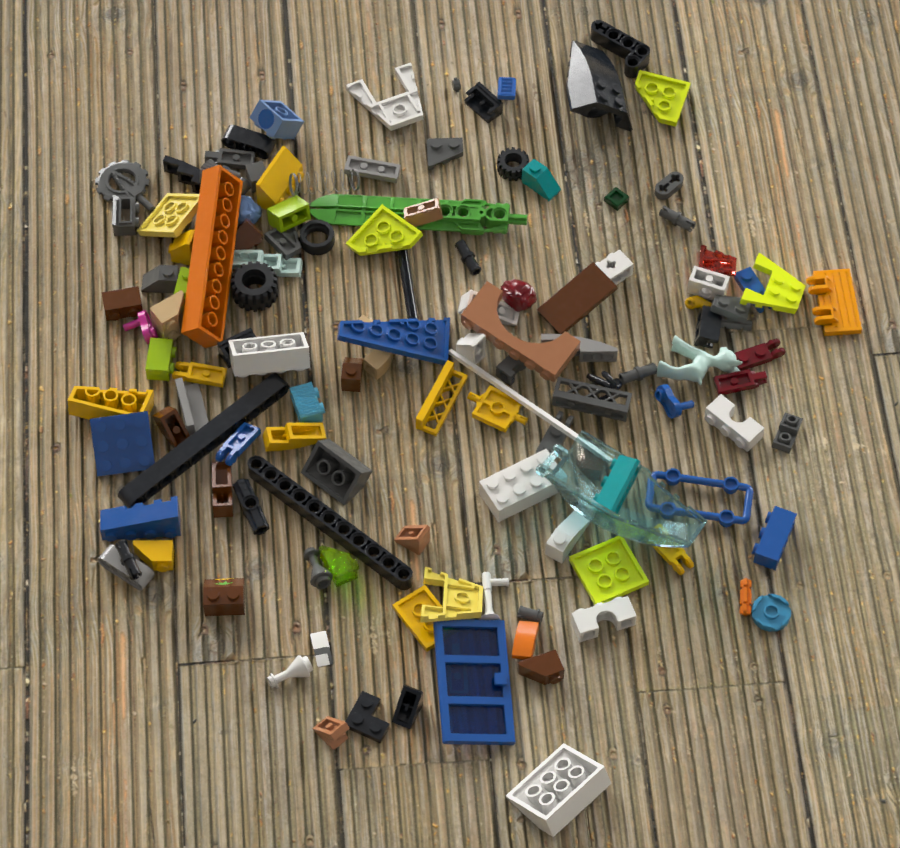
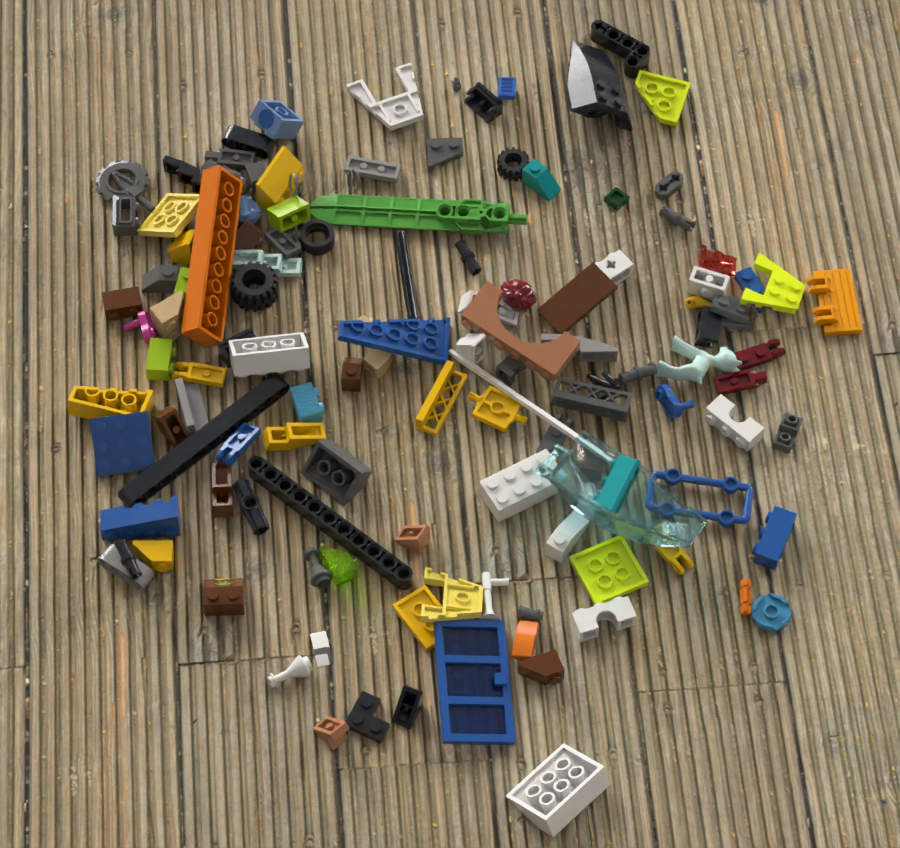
neon yellow plate [346,205,423,256] -> none
medium nougat slope [404,198,443,227] -> none

